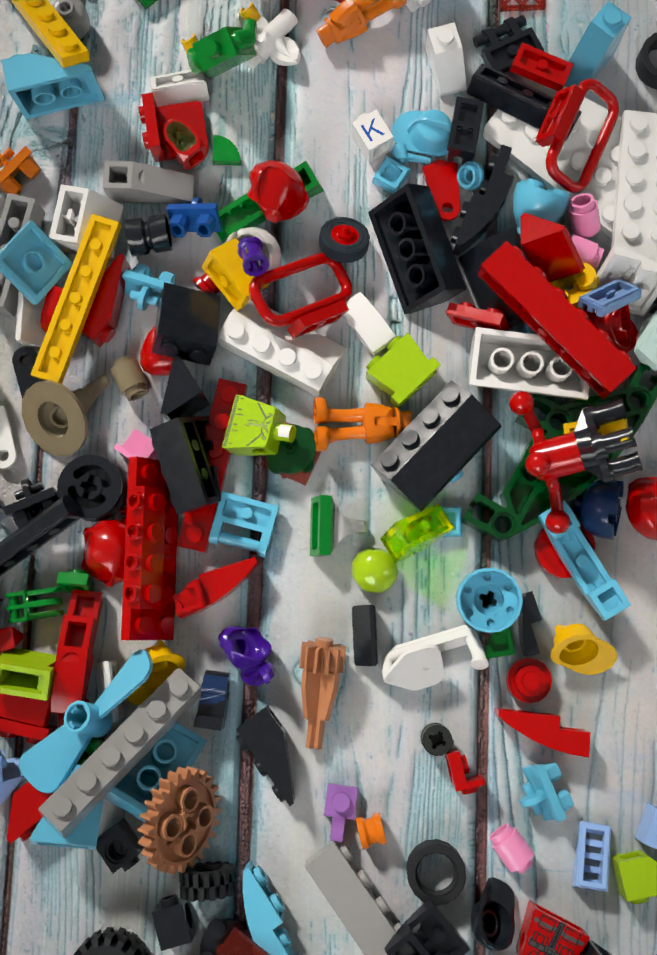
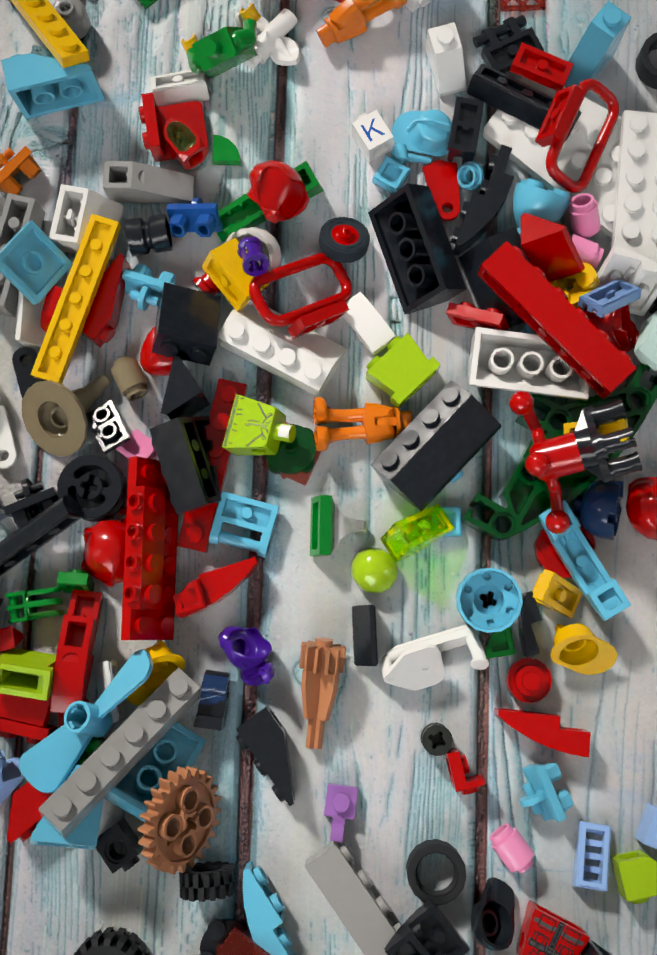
black brick [152,894,196,951] -> none
orange wheel [356,812,387,850] -> none
none -> slope [86,400,131,454]
none -> yellow slope [532,569,583,619]

